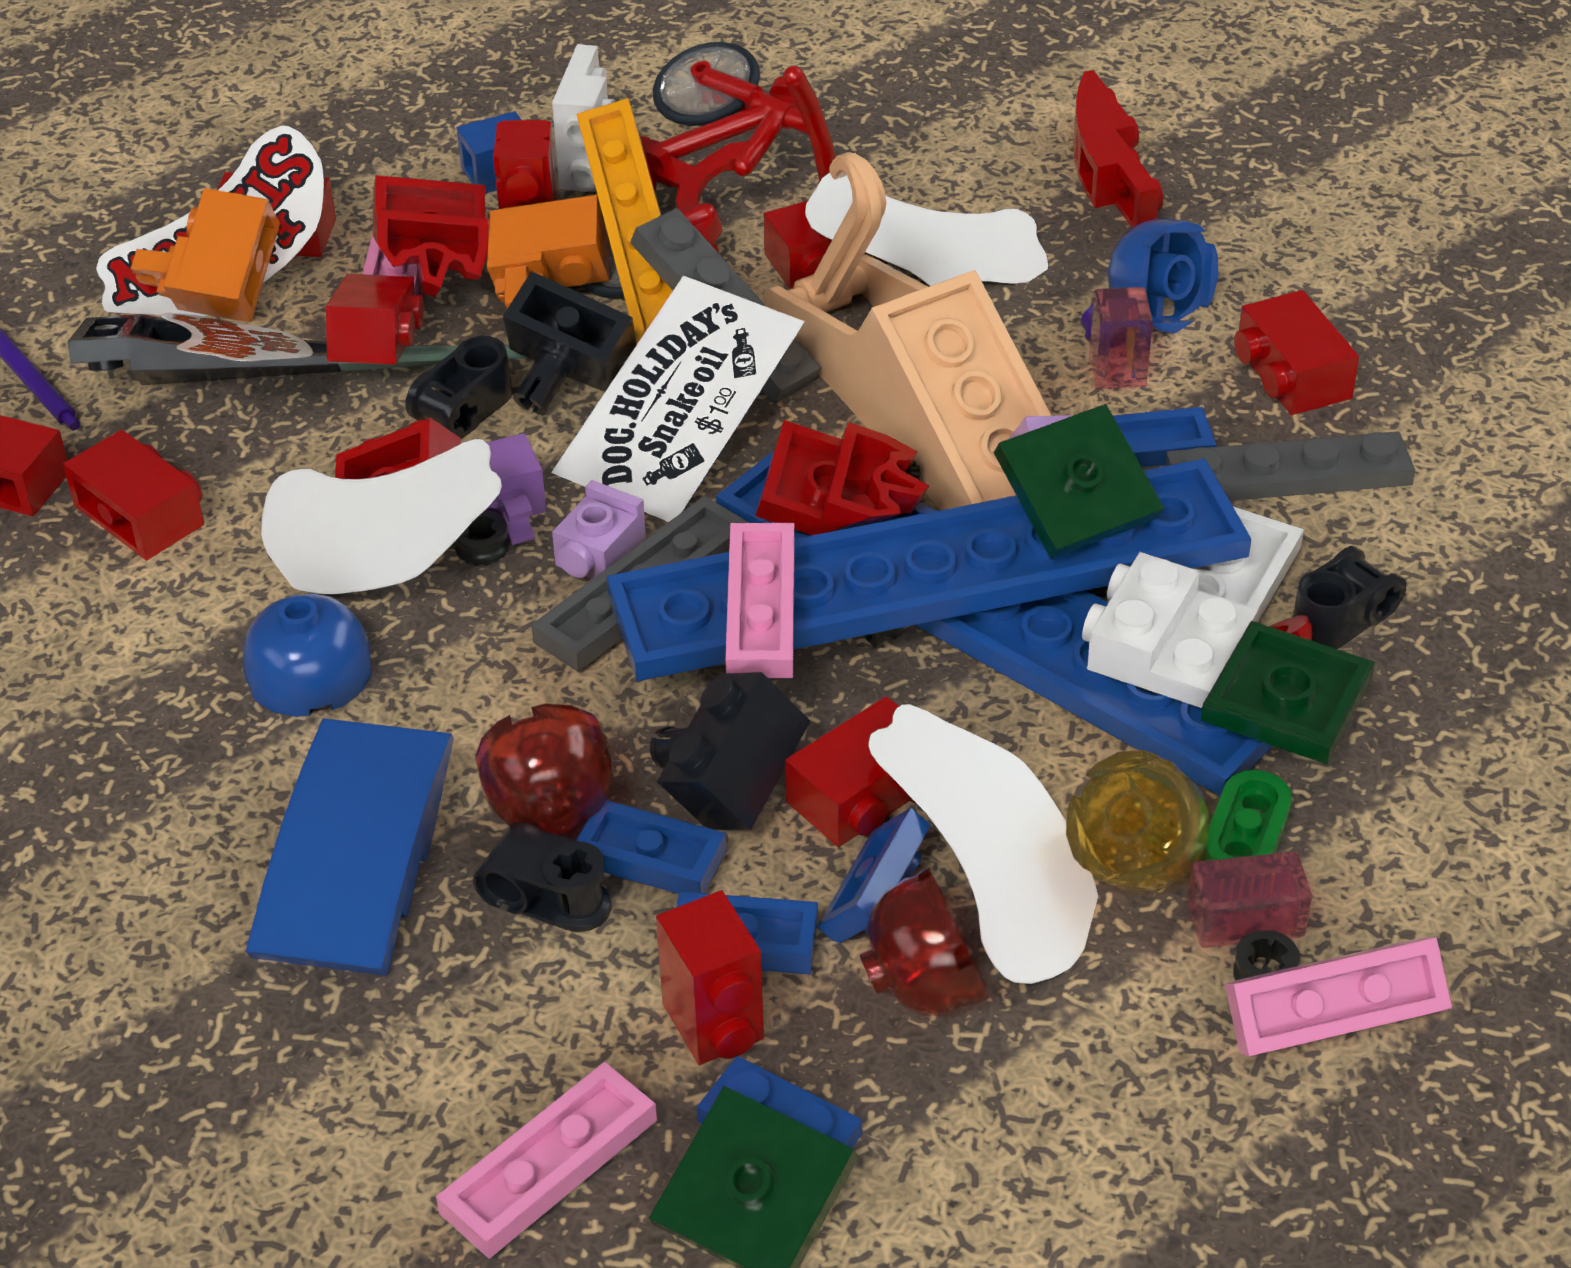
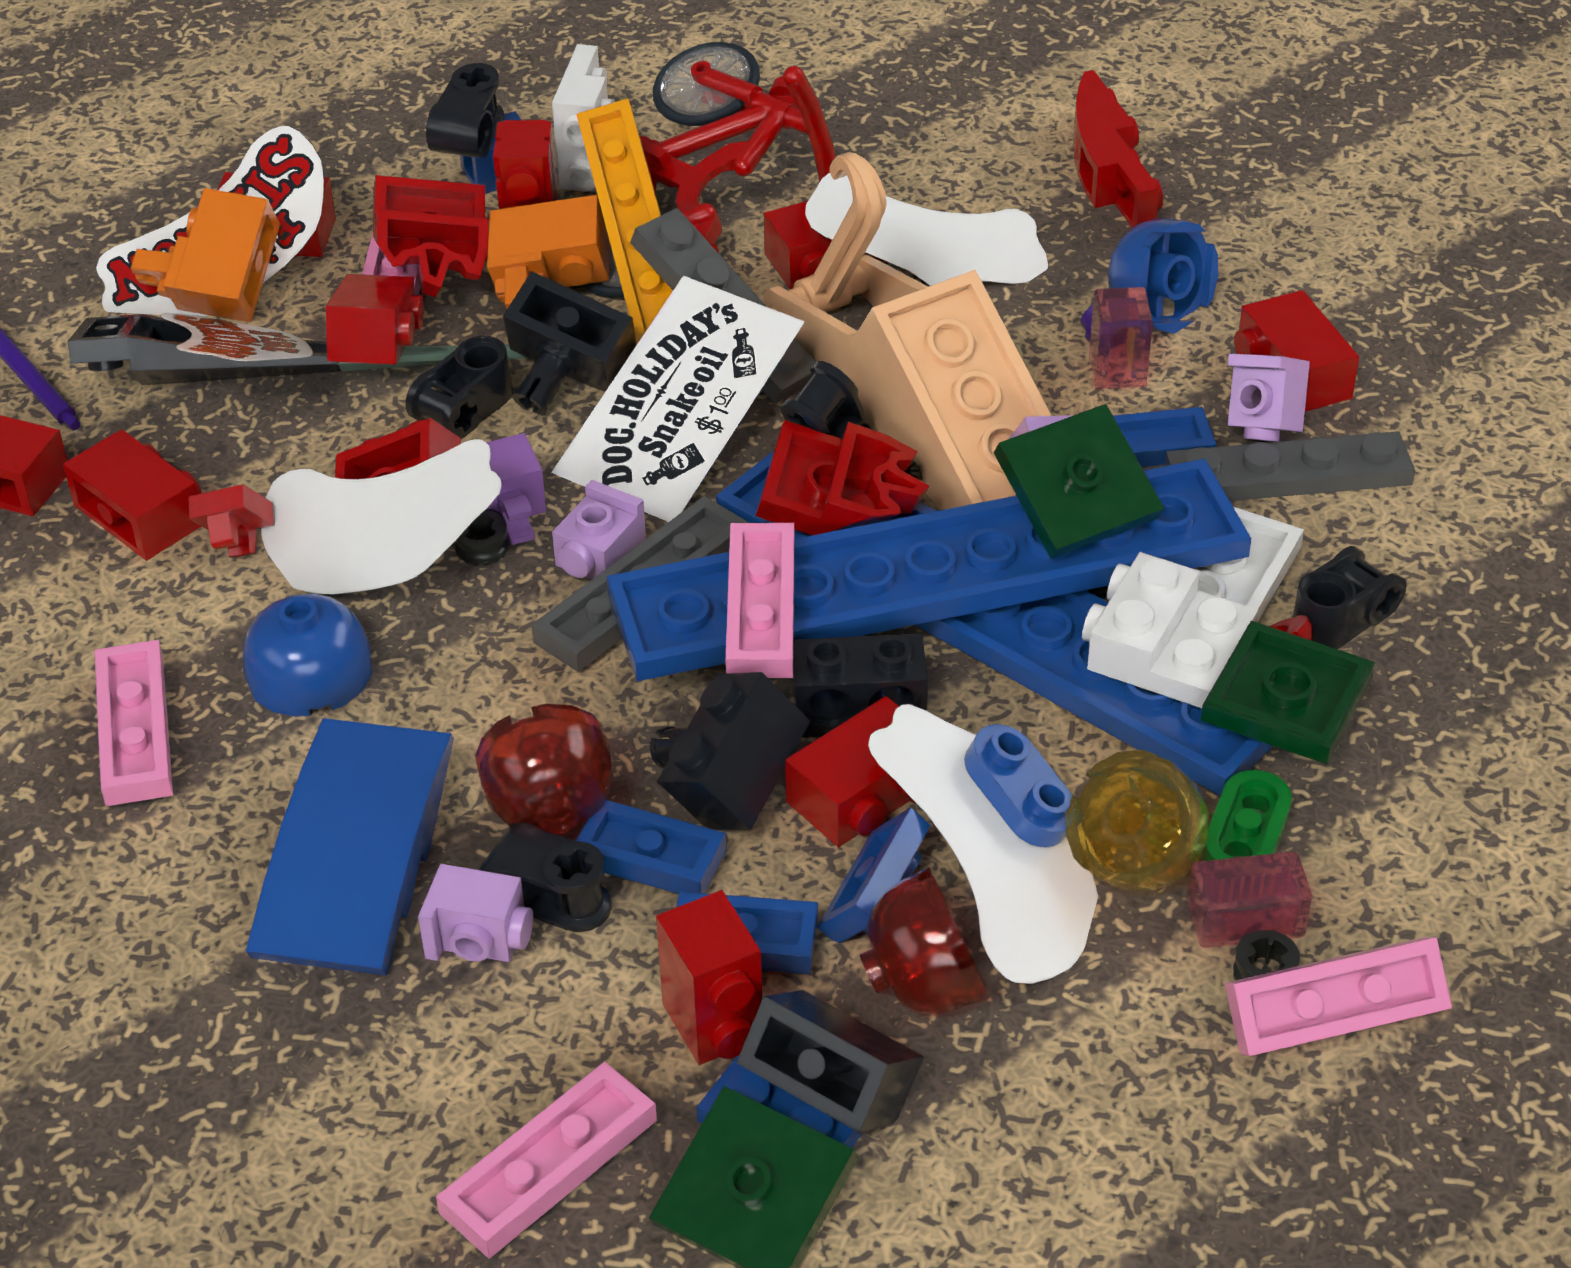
none -> bright pink plate [94,640,173,806]
none -> red tile [188,484,274,558]
none -> lavender brick [418,864,533,962]
none -> black piece [426,63,505,158]
none -> black brick [736,990,924,1133]
none -> black piece [780,361,872,439]
none -> black brick [793,633,928,738]
none -> blue plate [964,724,1078,847]
none -> lavender brick [1228,354,1310,442]

